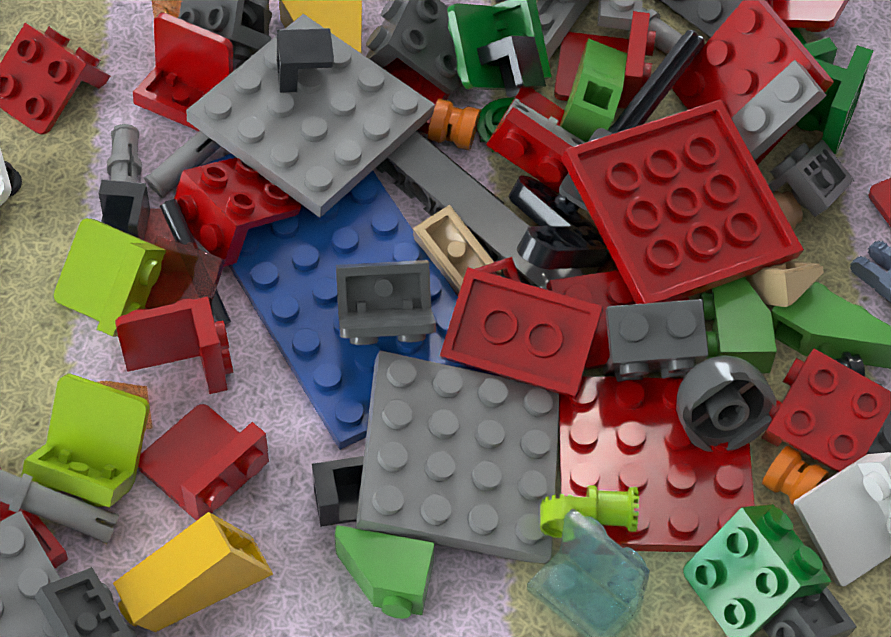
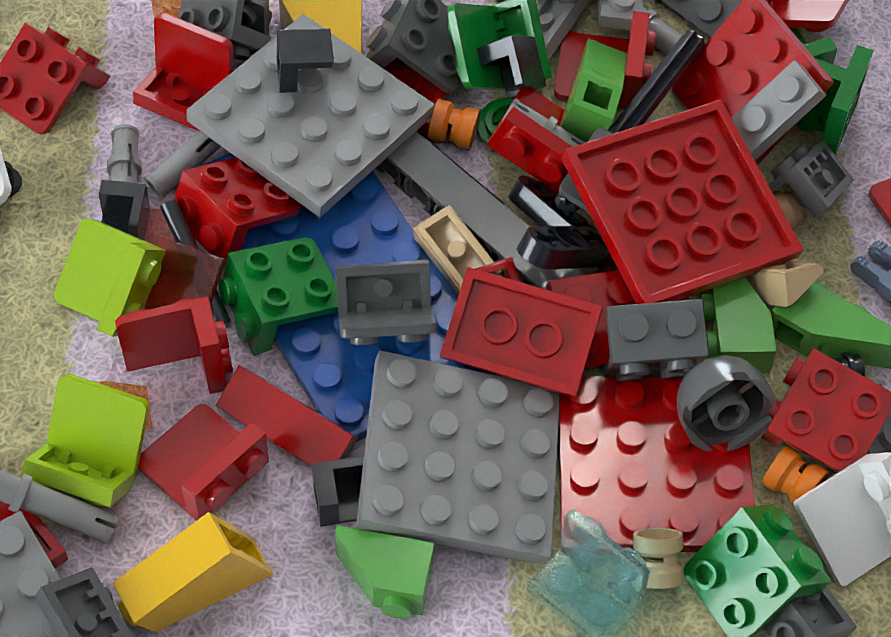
lime connector [540,485,639,538] -> none
none -> red tile [215,365,358,466]
none -> green bracket [218,237,338,356]
none -> tan wheel [633,528,684,589]

